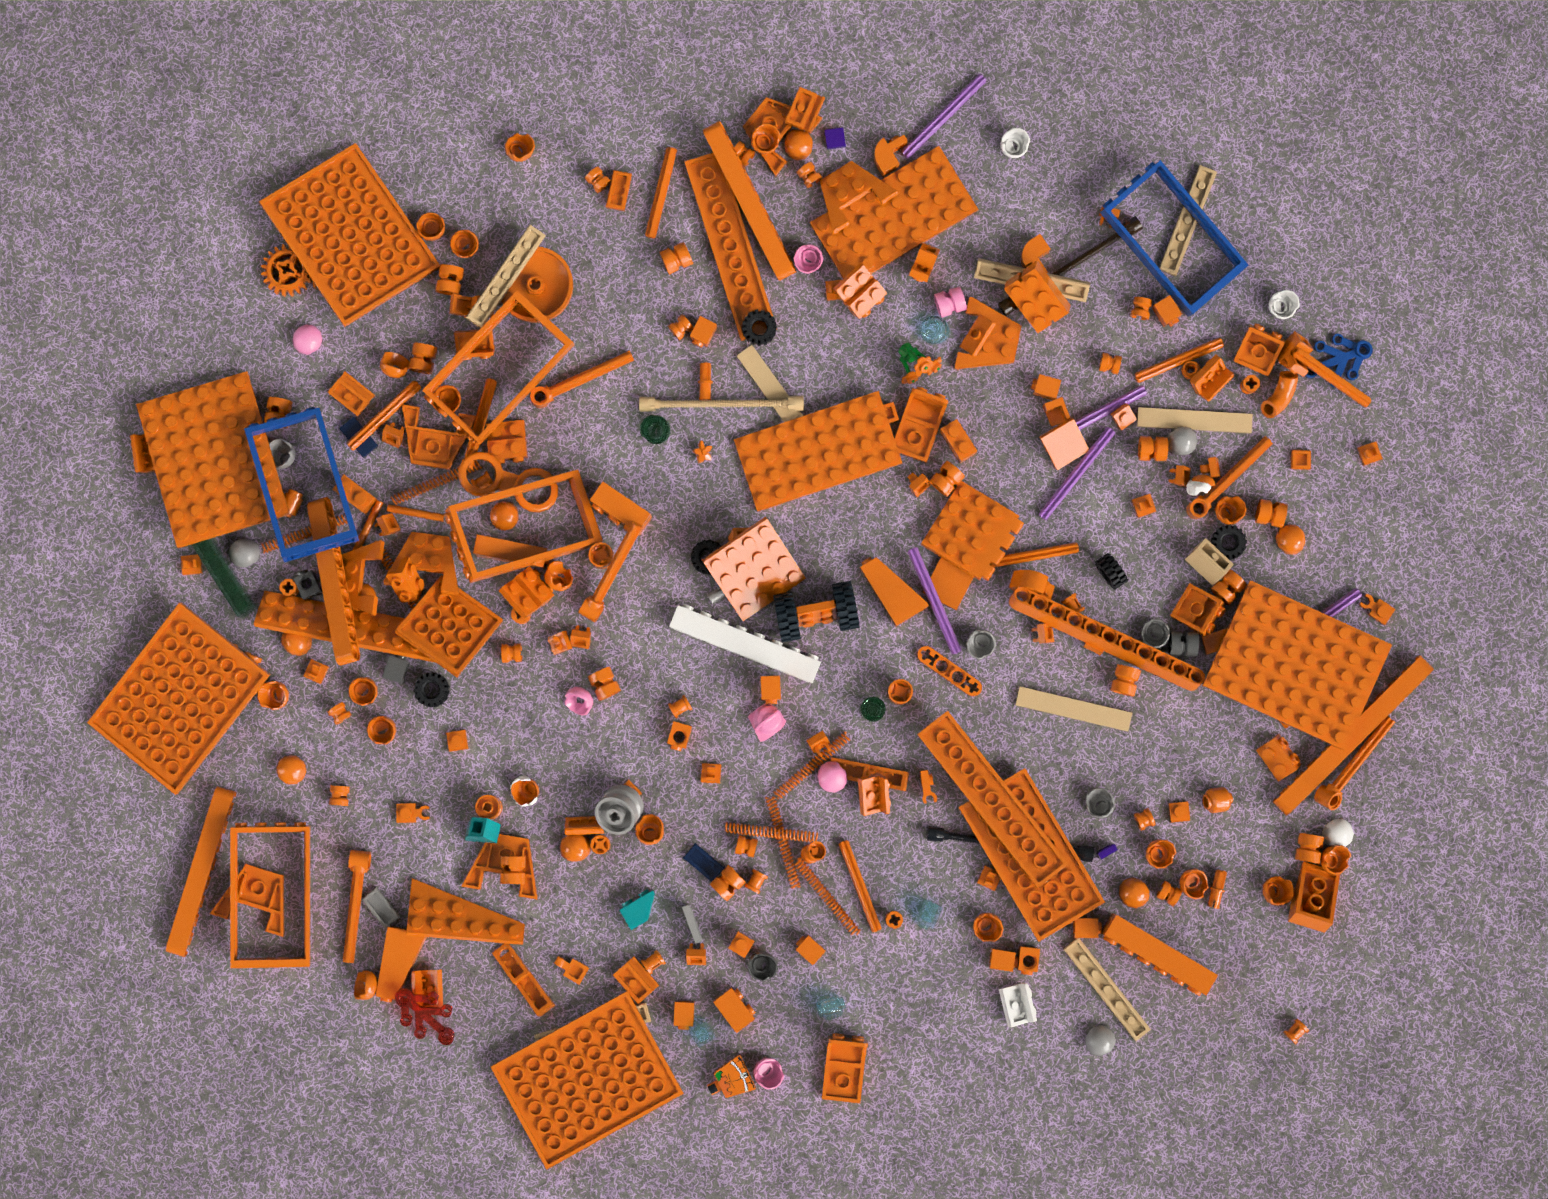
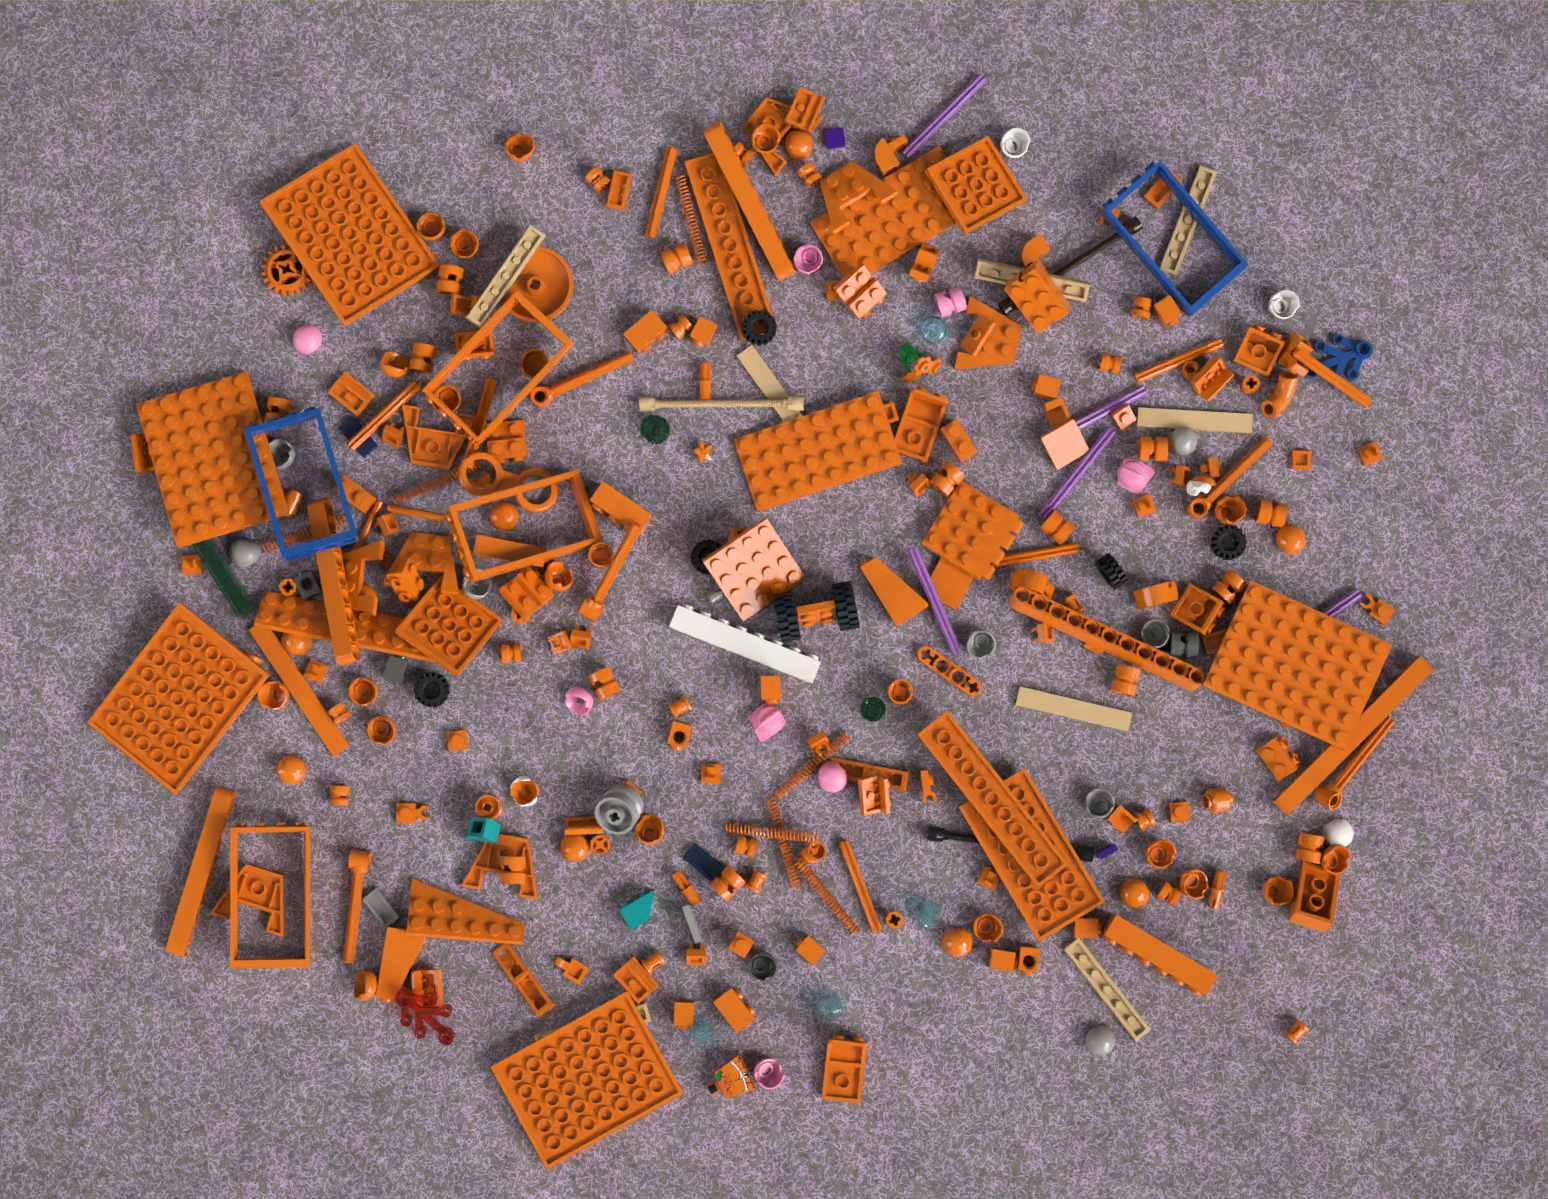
white bracket [999,983,1037,1027] -> none
tan brick [1185,538,1234,586] -> none
none -> orange tile [249,626,350,757]
none -> light grey hair [461,568,492,600]
none -> orange hair [520,349,549,378]
none -> orange brick [623,310,668,354]
none -> orange axle [672,870,702,907]
none -> orange piece [675,175,708,265]
none -> orange plate [925,136,1028,236]
none -> orange hair [941,928,973,957]
none -> orange wheel [1040,509,1076,545]
none -> orange panel [1106,805,1137,834]
none -> bright pink piece [1117,459,1155,494]
none -> orange brick [1133,581,1180,610]
none -> orange tile [1143,168,1183,209]

